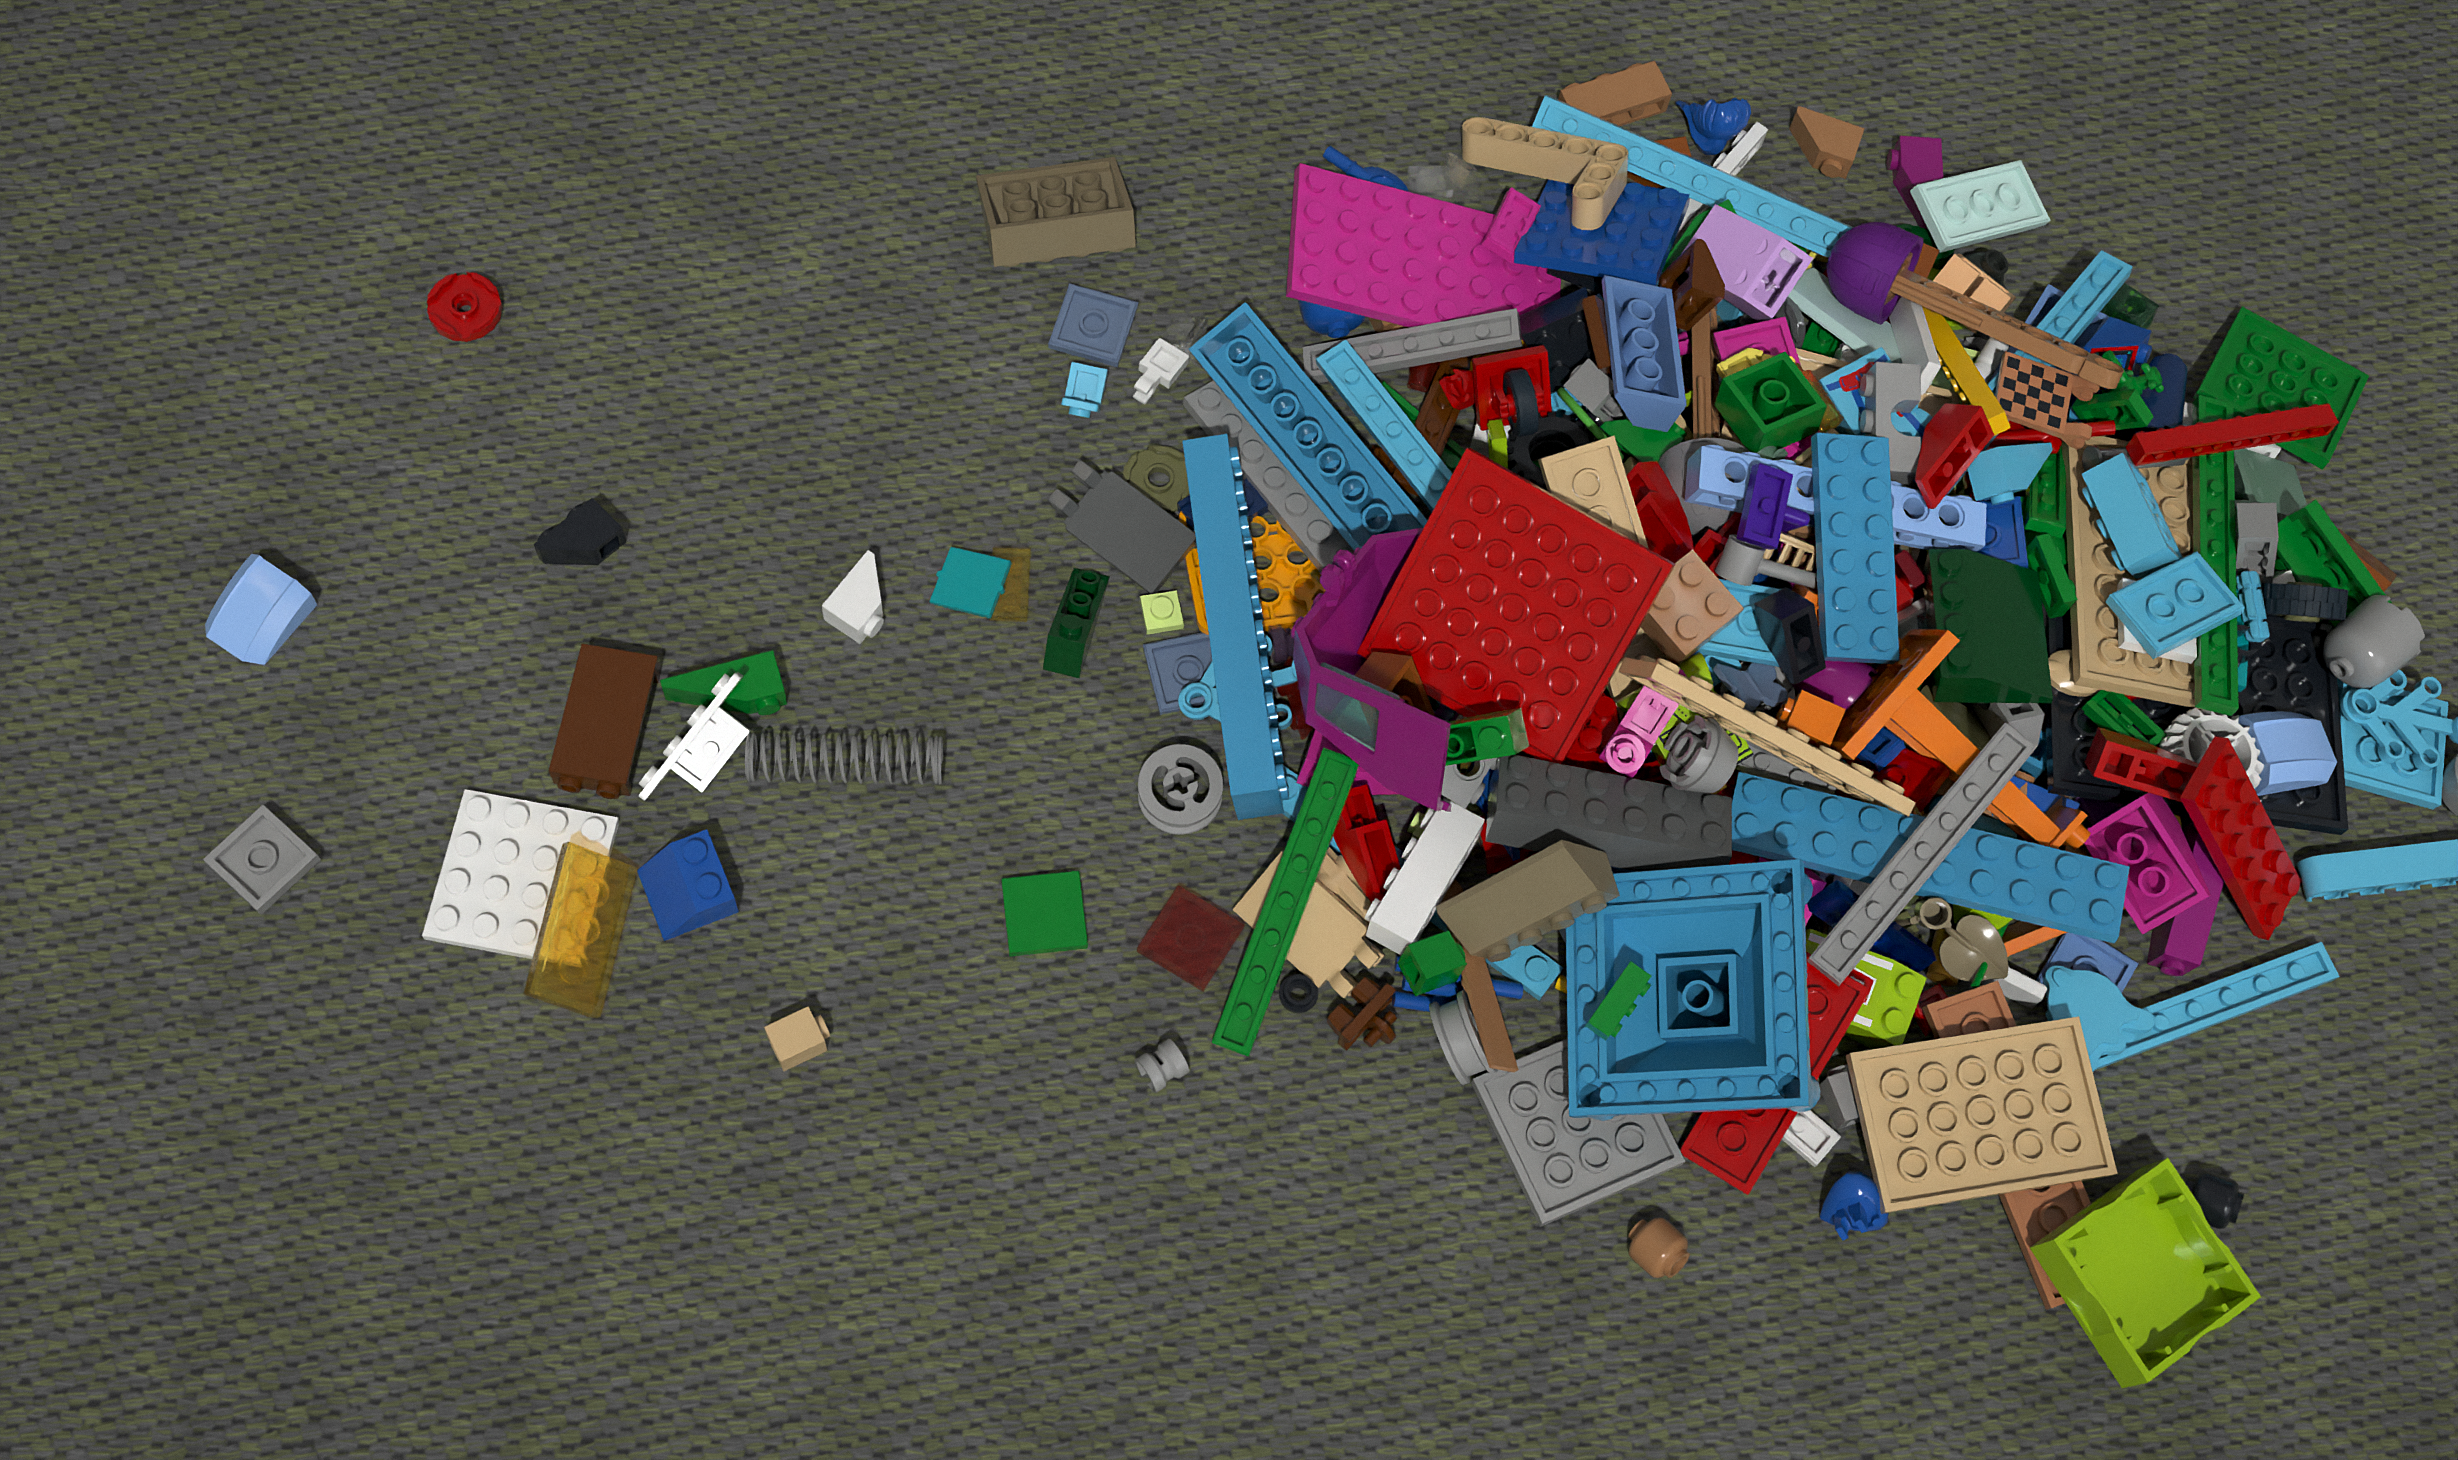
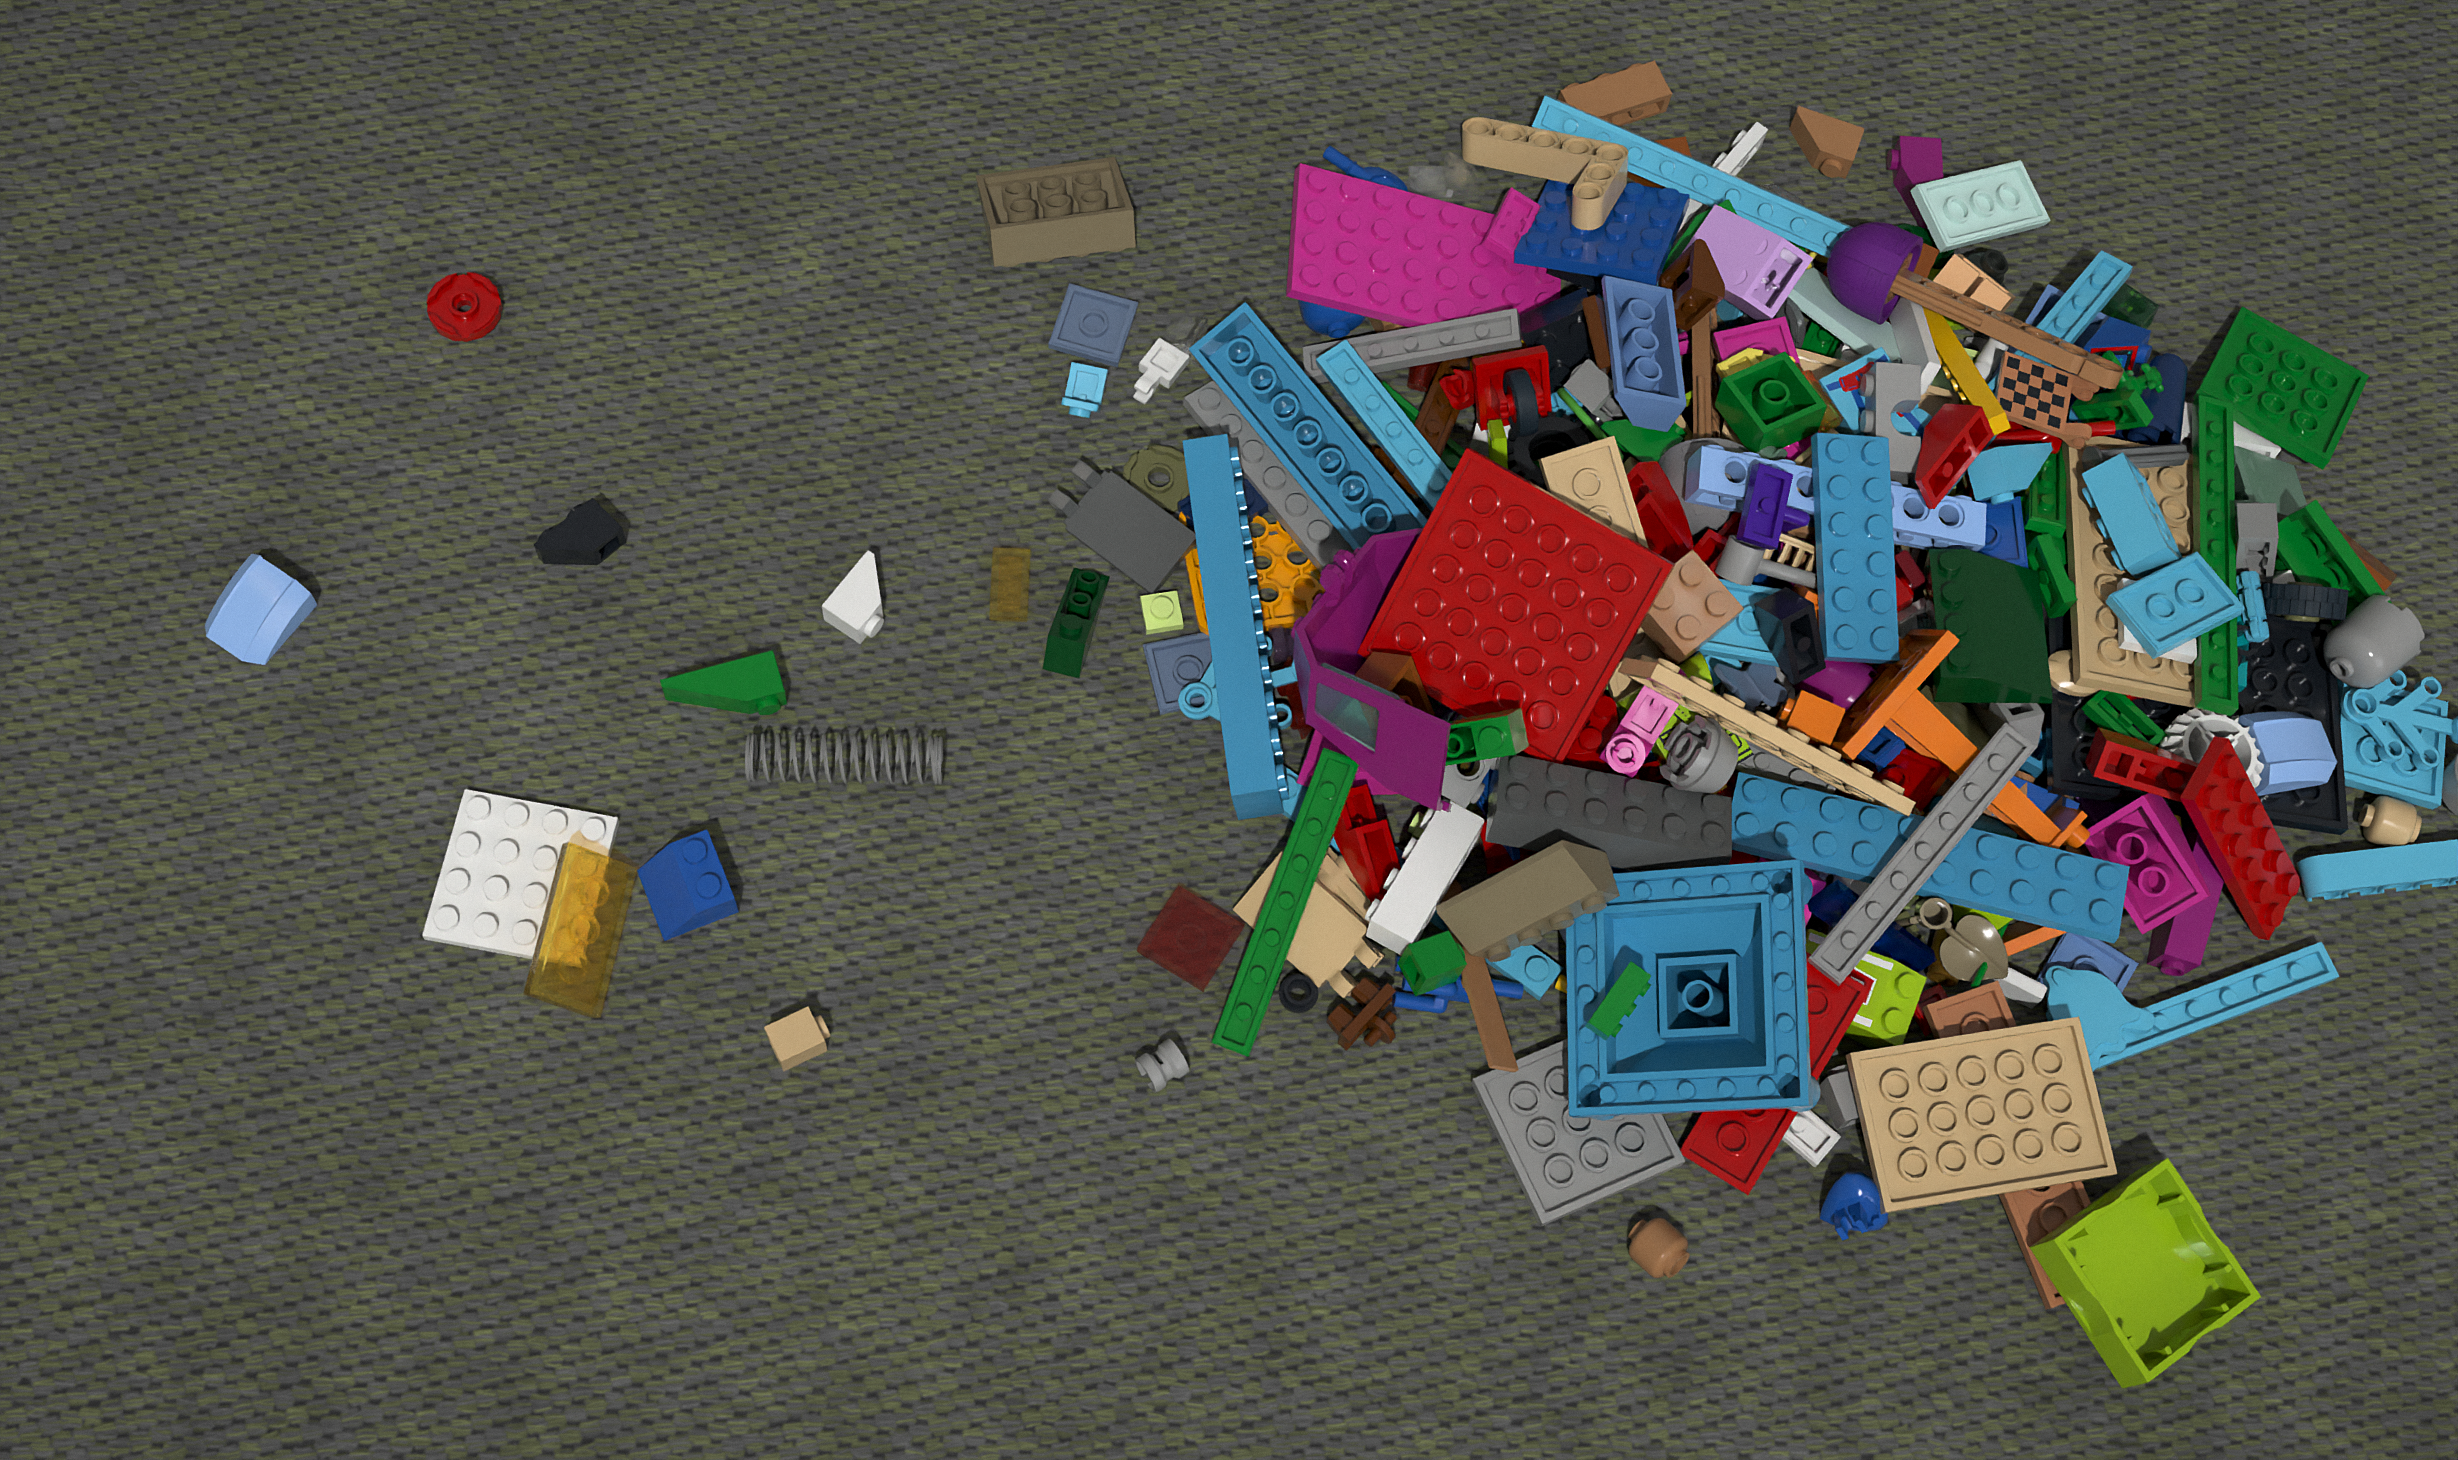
light grey plate [203,805,321,915] -> none
reddish brown panel [549,644,662,799] -> none
white bracket [639,672,751,801] -> none
teal piece [929,547,1012,619] -> none
green tile [1001,871,1088,957] -> none
light grey wheel [1138,744,1223,835] -> none
light grey wheel [1429,990,1498,1085] -> none
blue hair [1676,98,1751,155] -> none
red piece [2125,404,2339,466] -> none
black head [2186,1171,2245,1229] -> none
none -> tan head [2358,796,2422,847]

